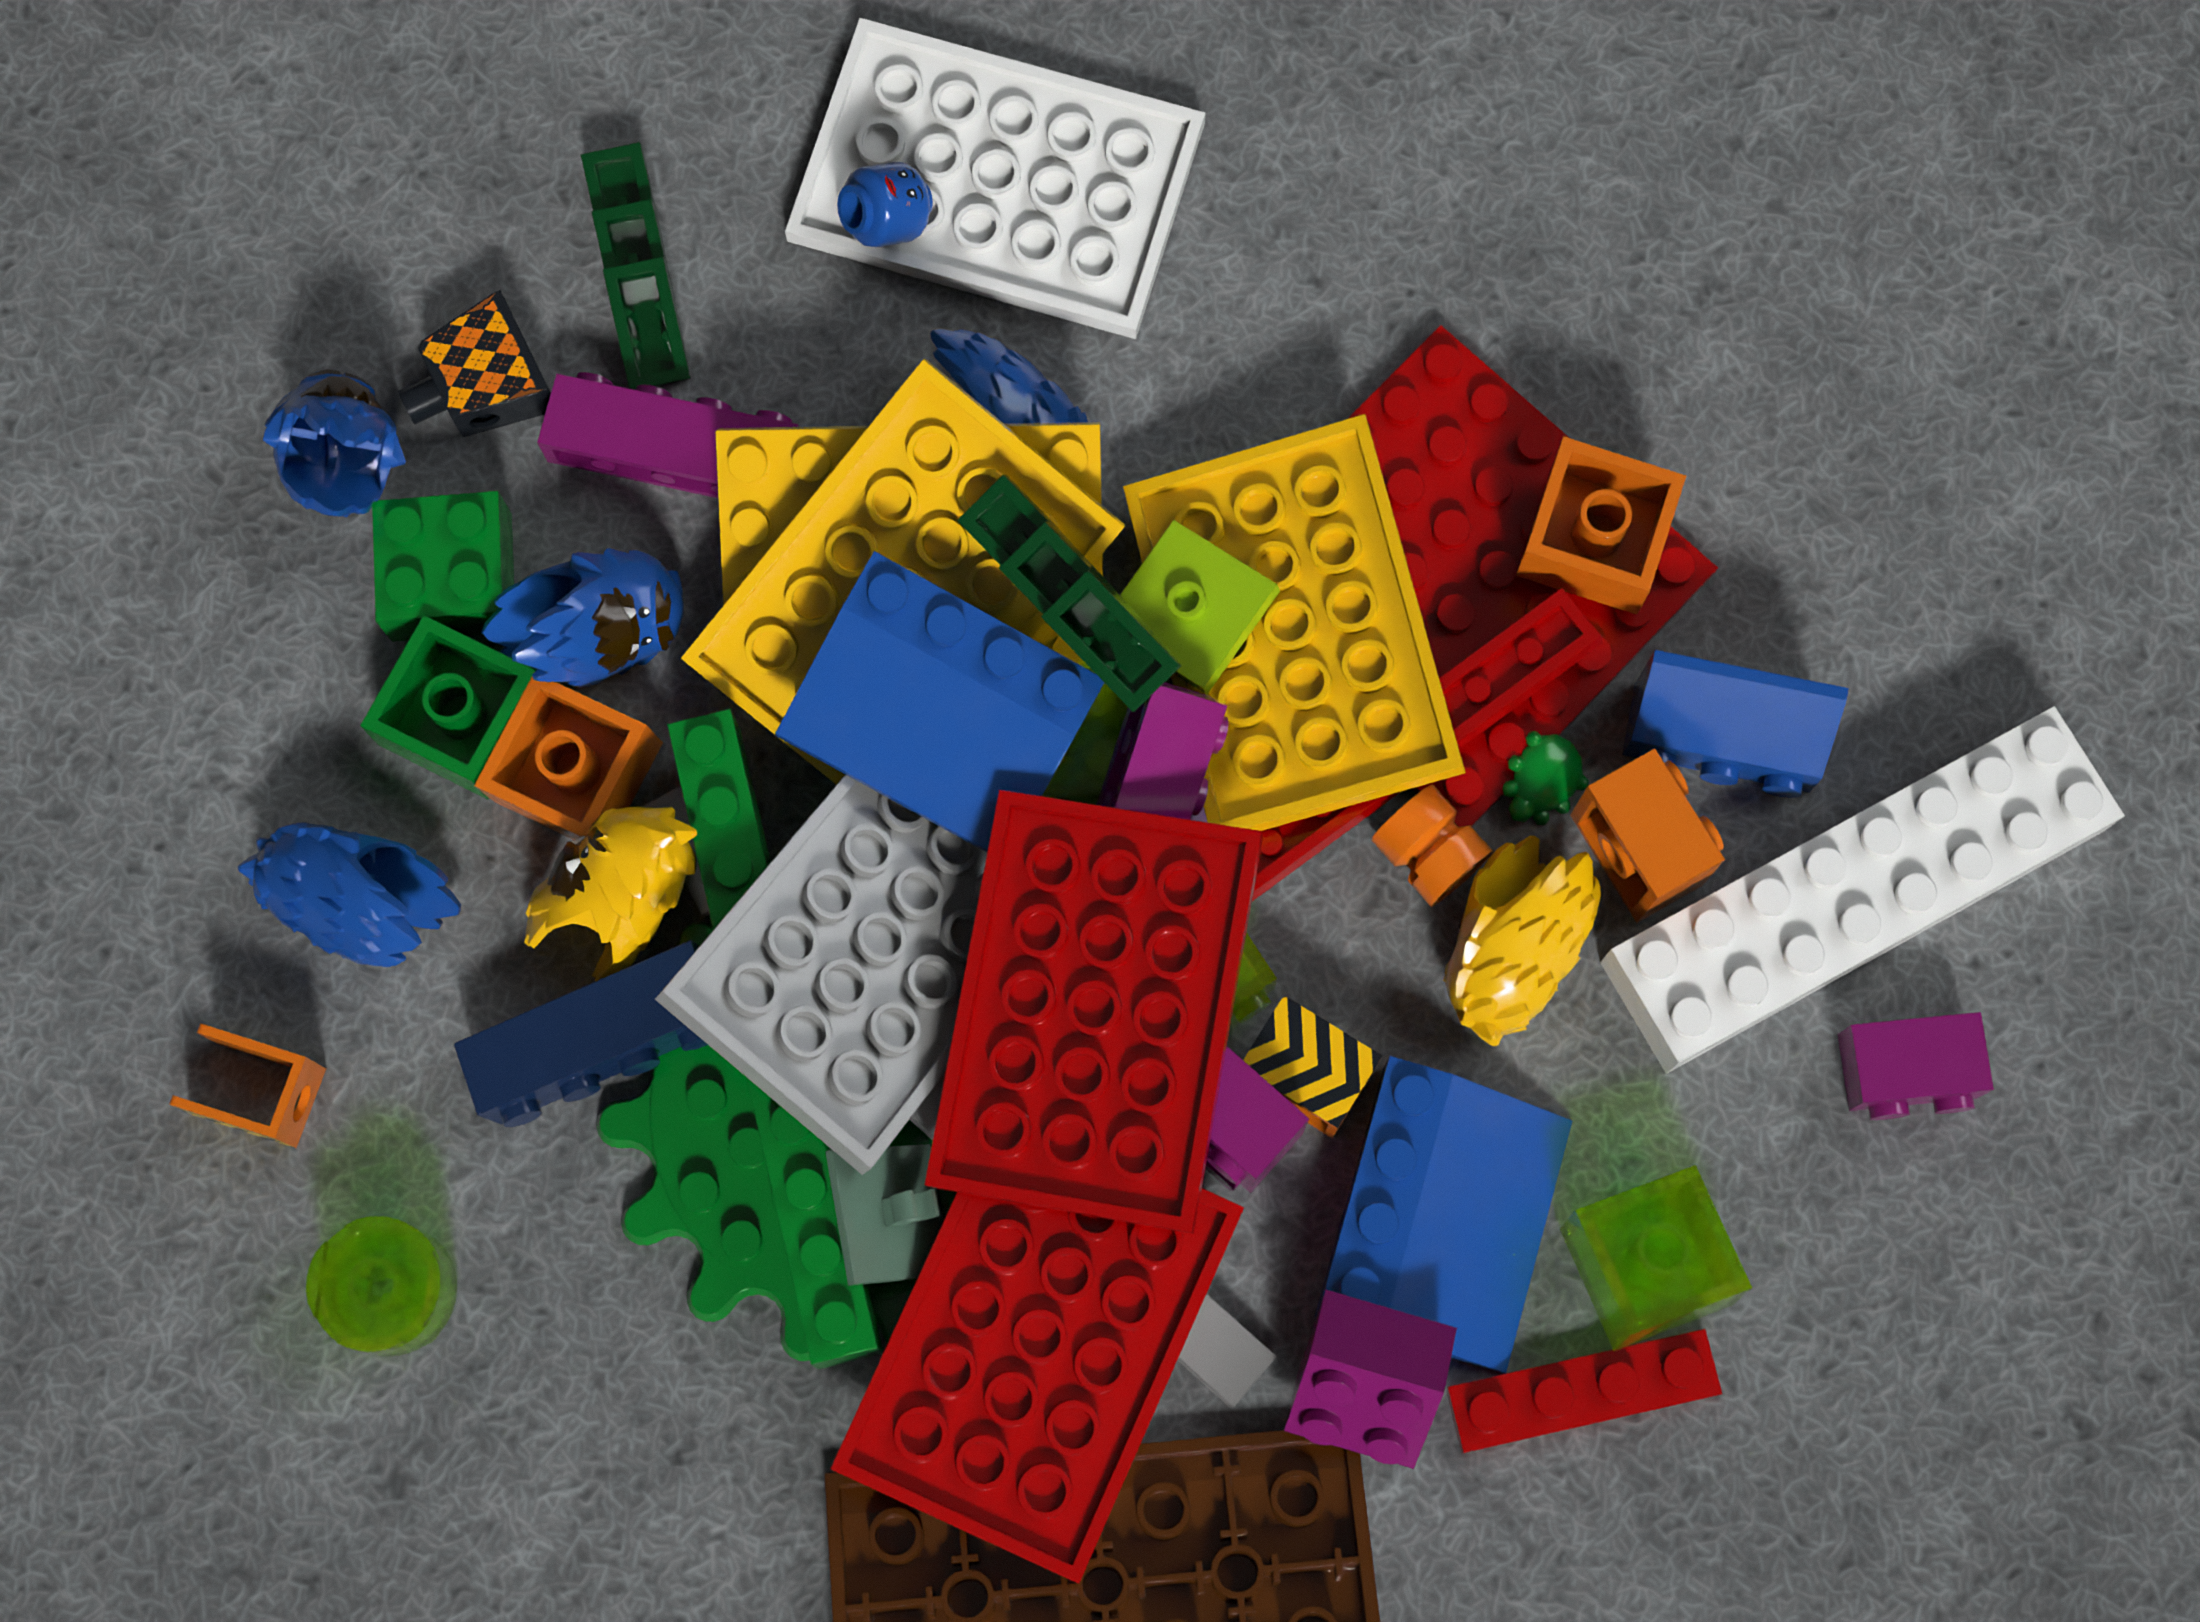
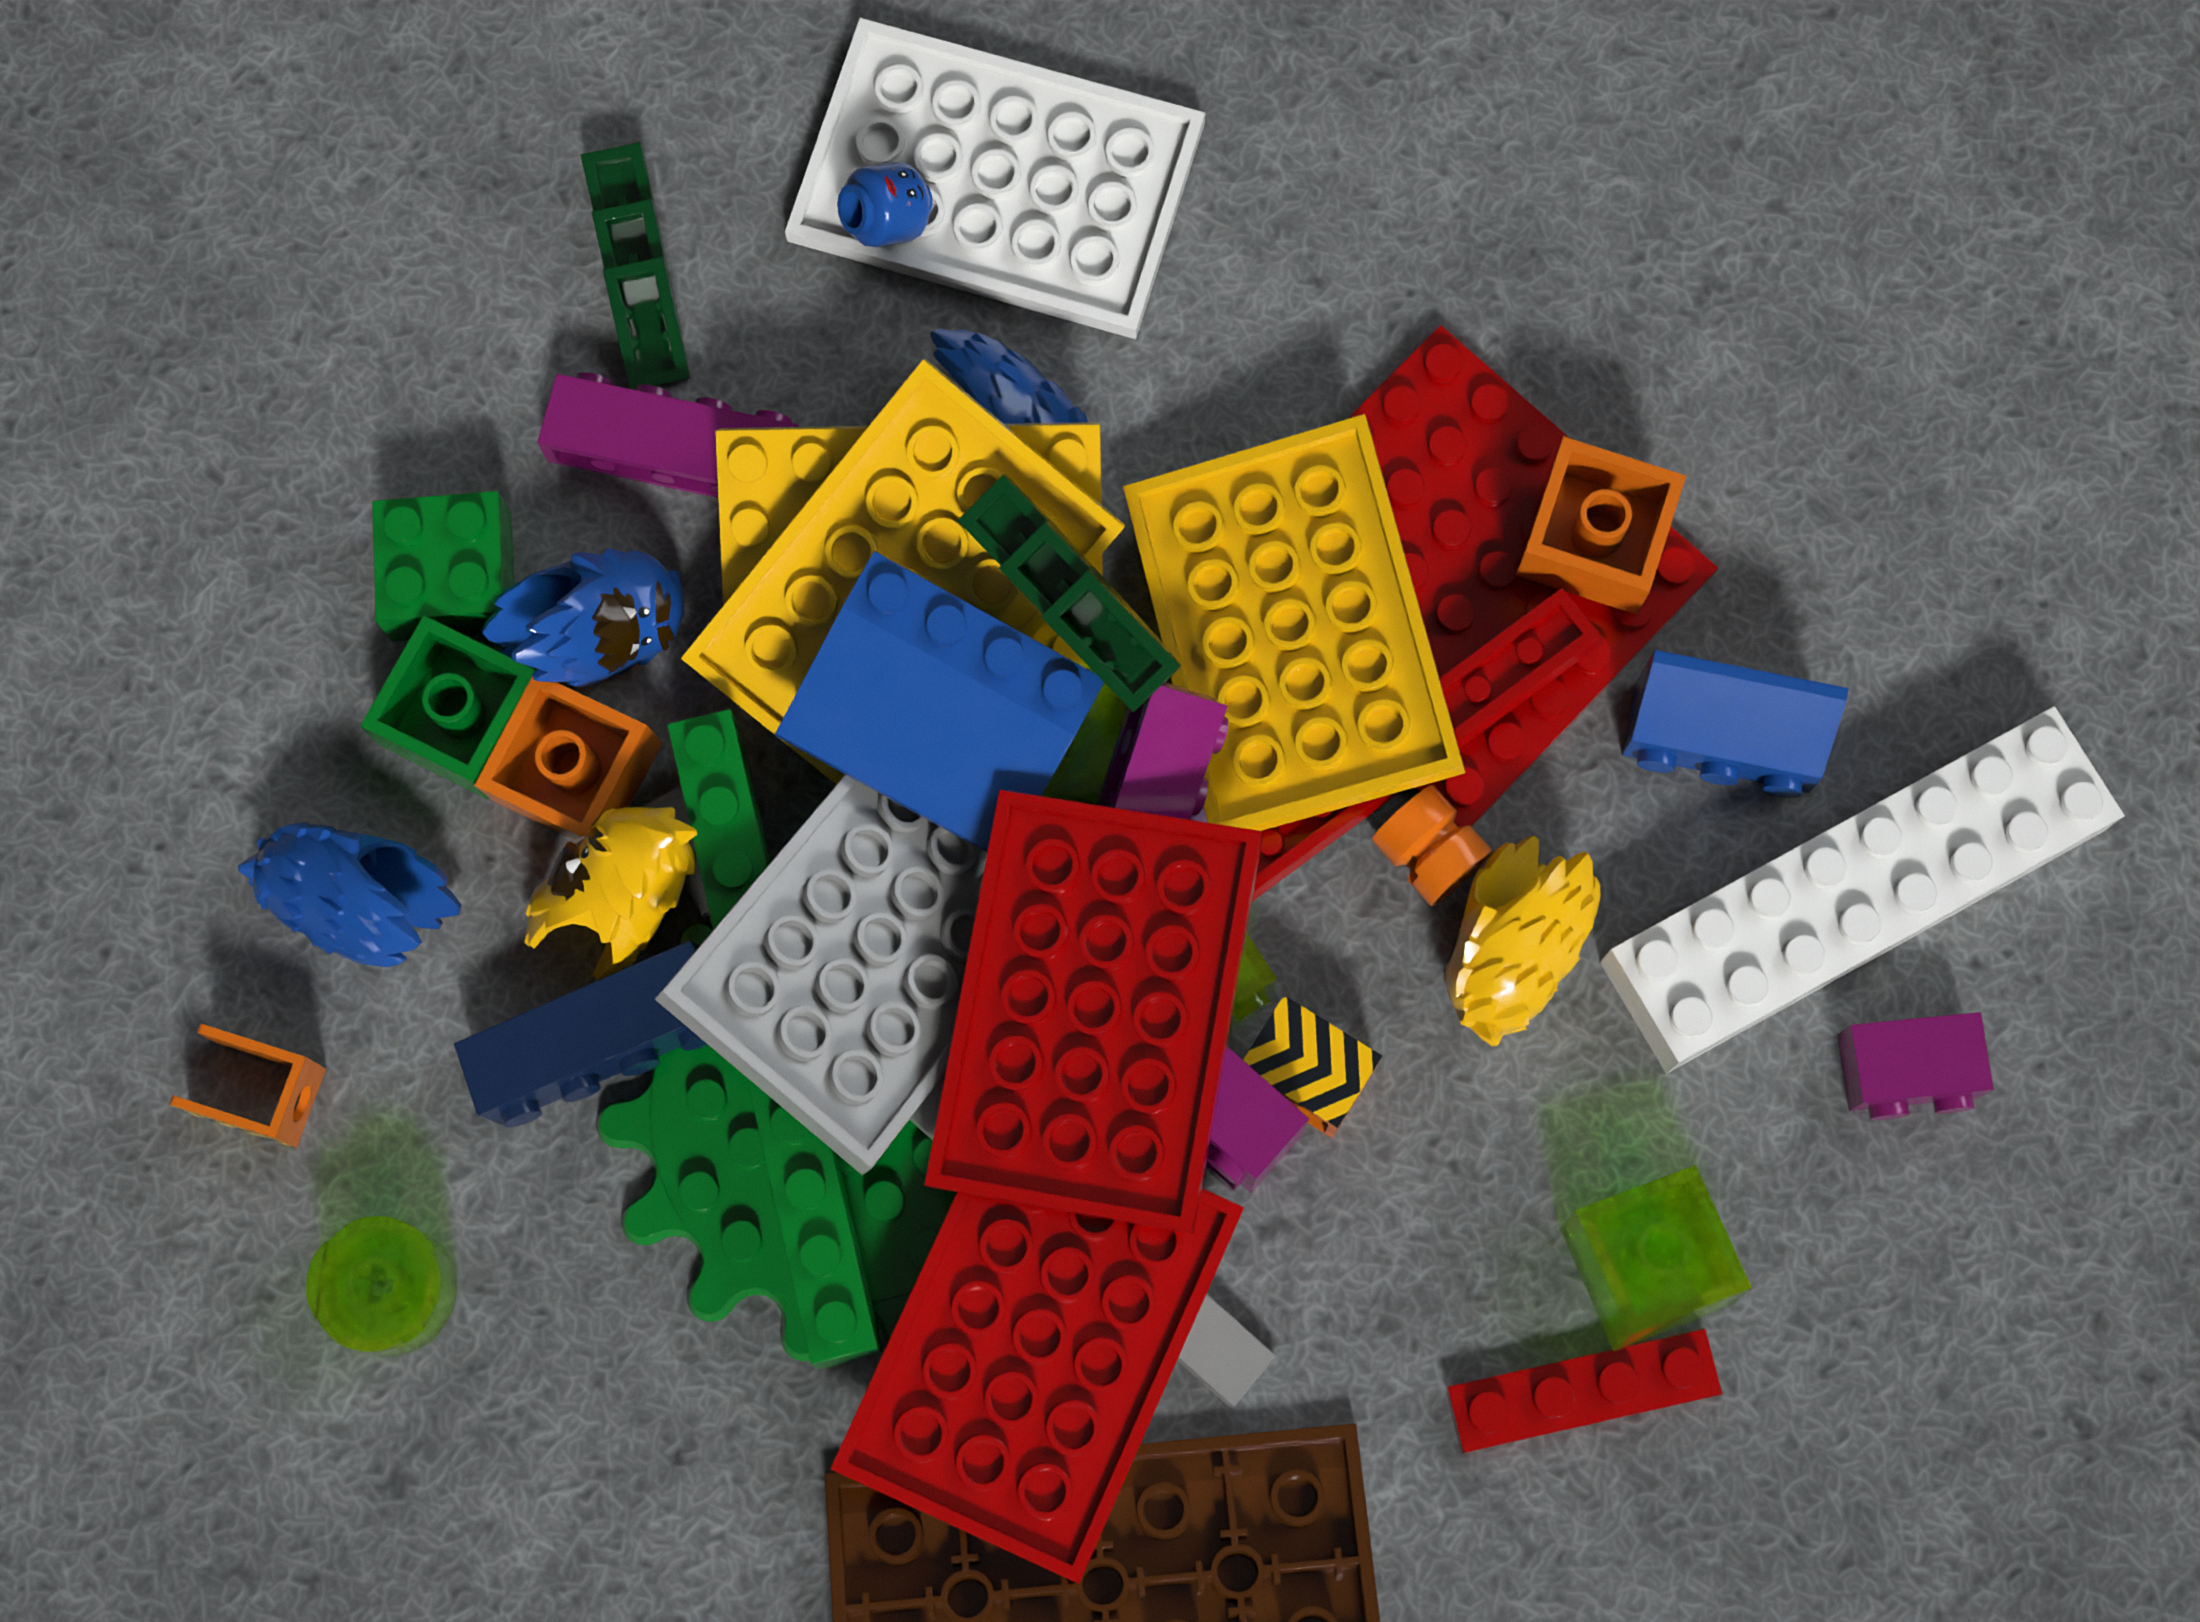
blue head [263,369,406,517] -> none
black torso [398,290,551,437] -> none
sand green piece [826,1144,944,1286] -> none
lime plate [1120,520,1280,695] -> none
magenta brick [1284,1290,1457,1469] -> none
blue slope [1314,1056,1572,1374] -> none
green piece [1502,731,1589,826] -> none
orange brick [1570,748,1725,923] -> none

